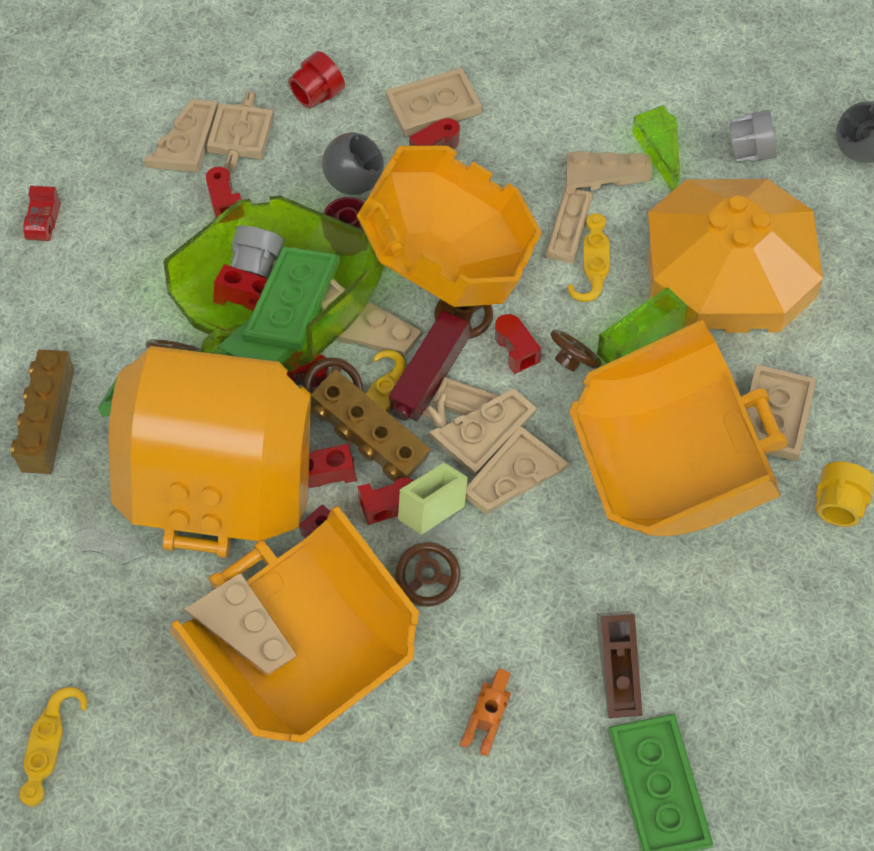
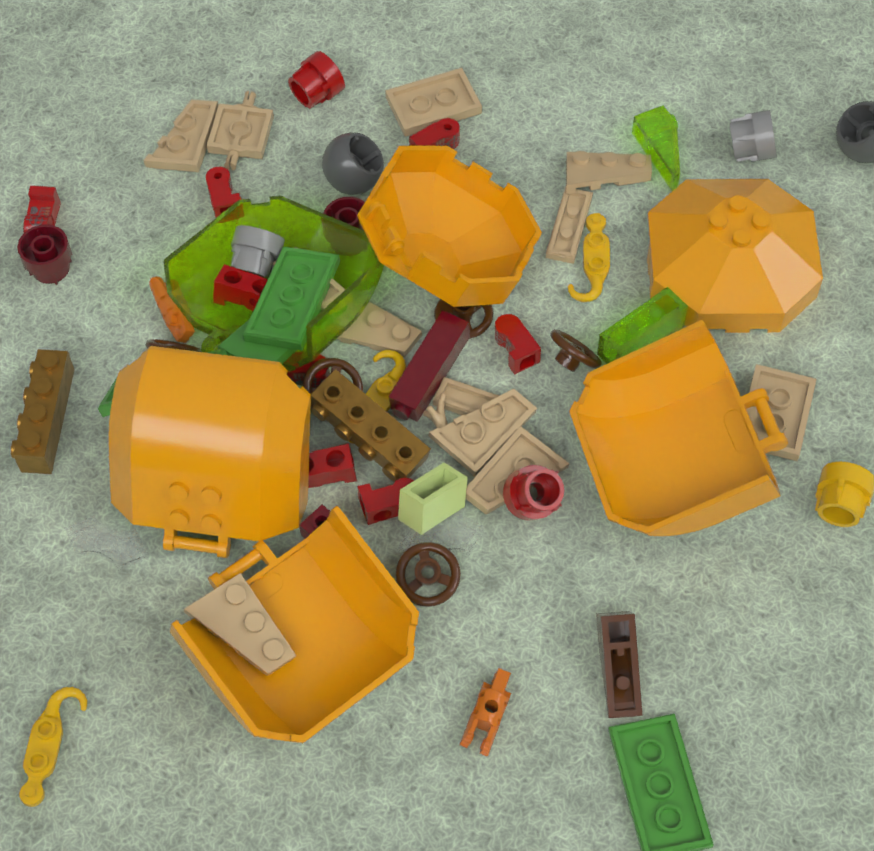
none -> dark red piece [17,224,72,285]
none -> orange hinge [149,276,195,343]
none -> red piece [503,465,564,521]

